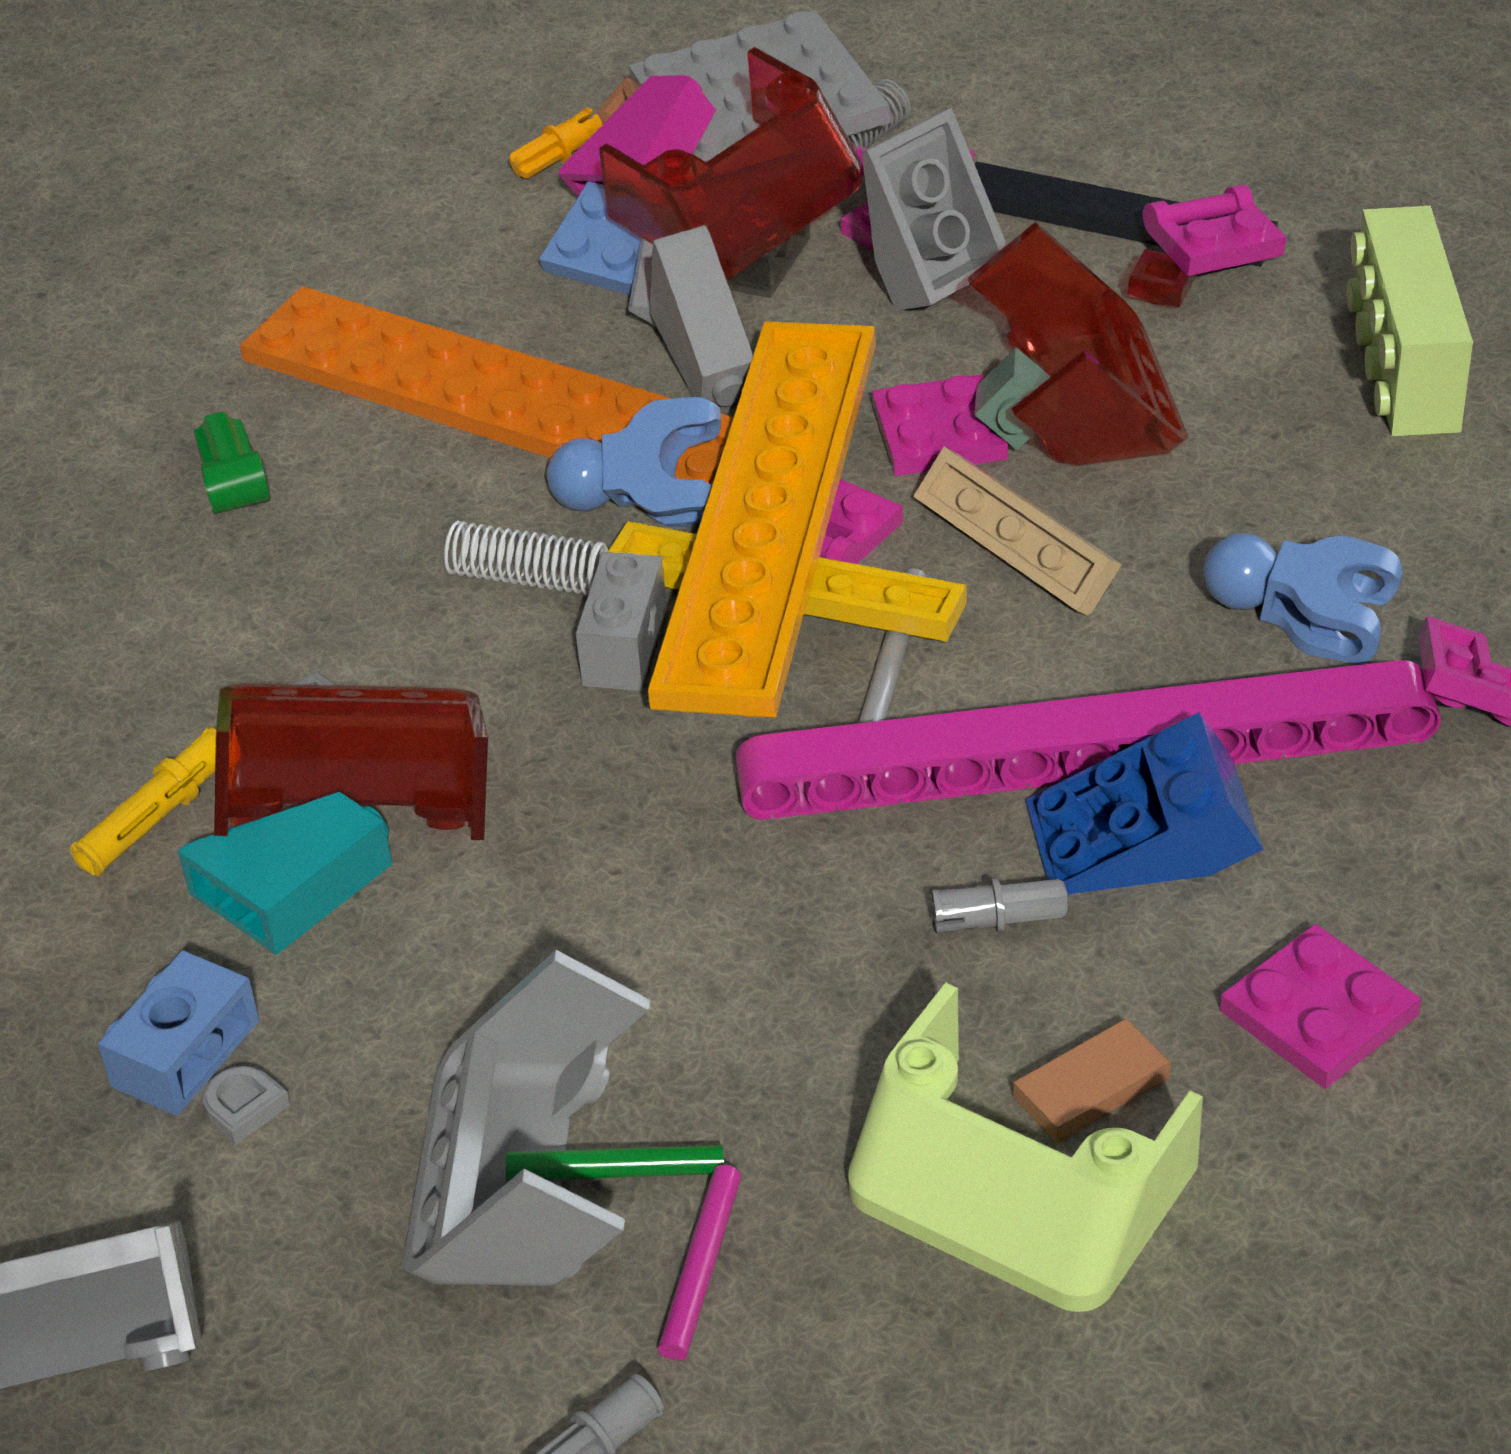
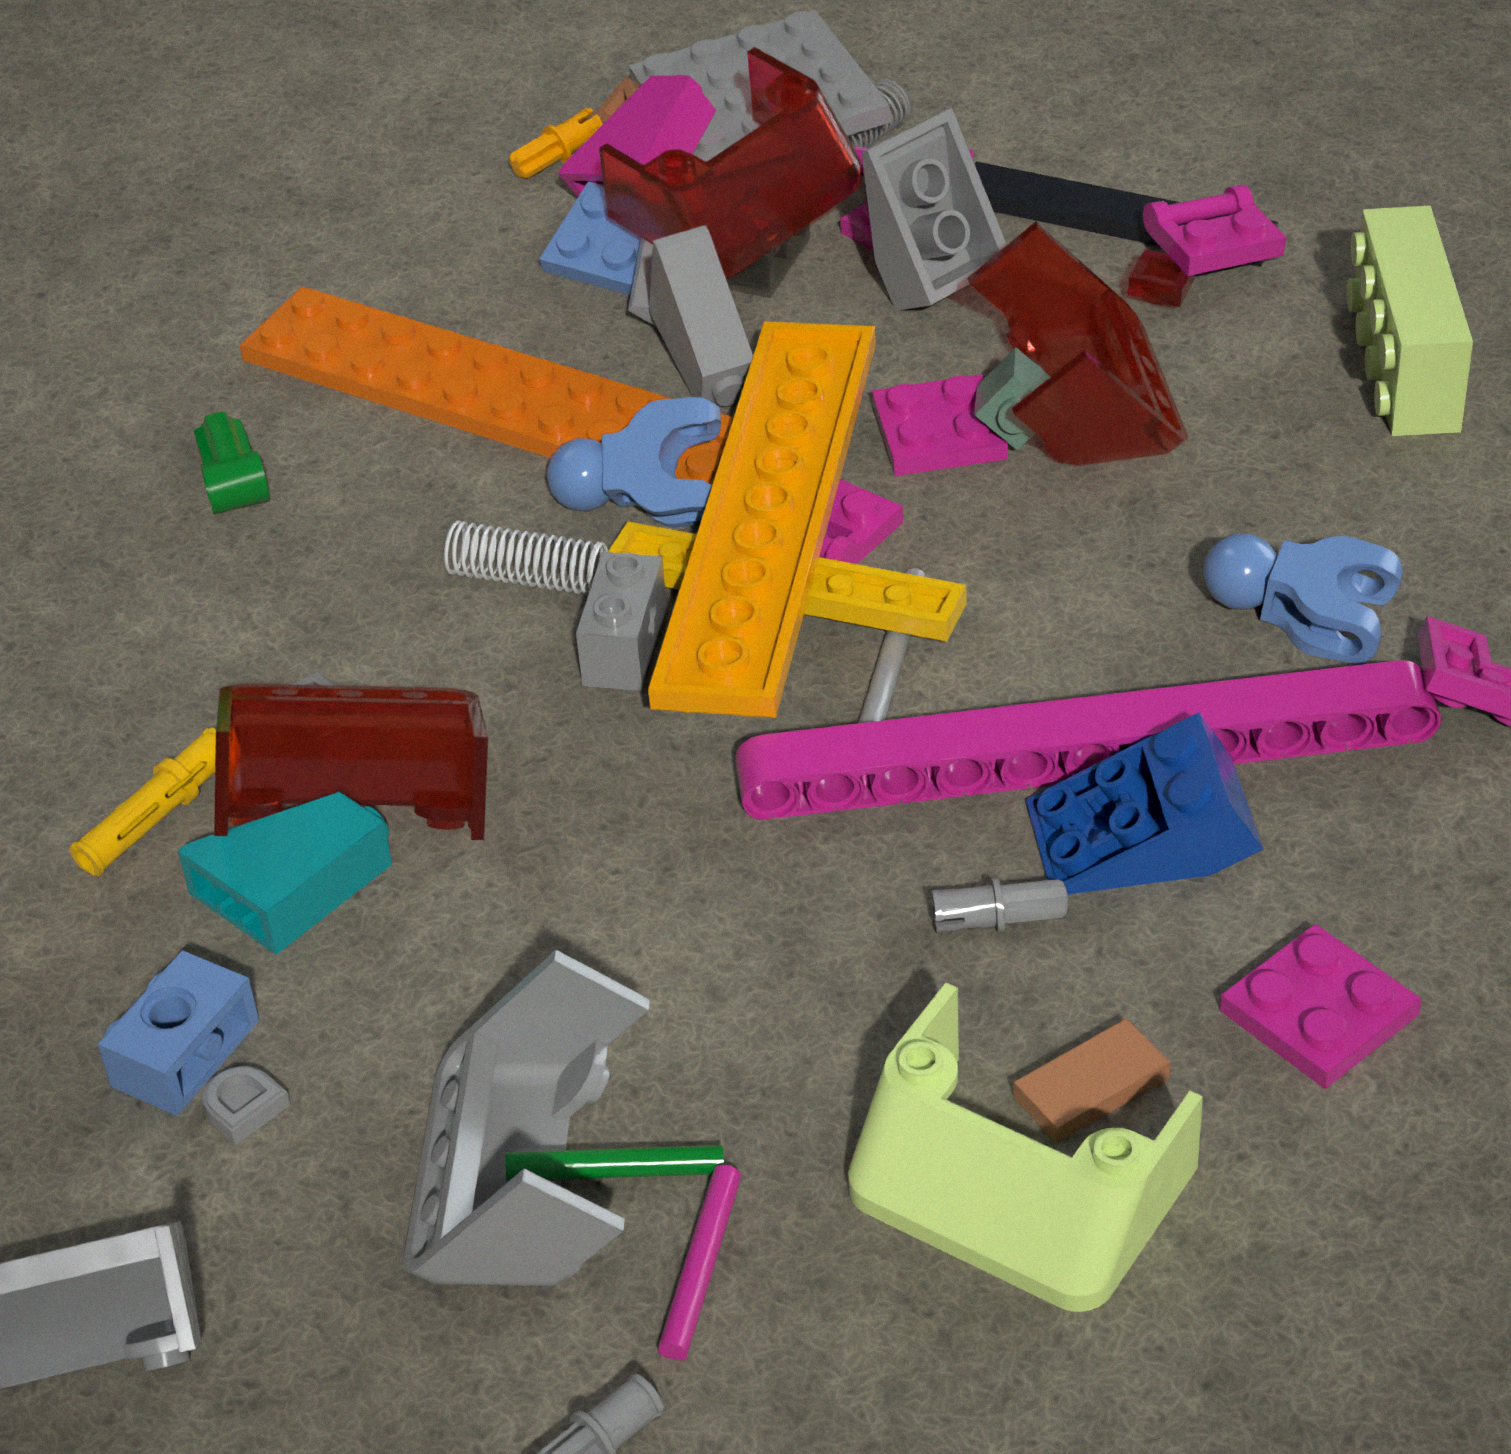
tan plate [913,446,1122,615] -> none

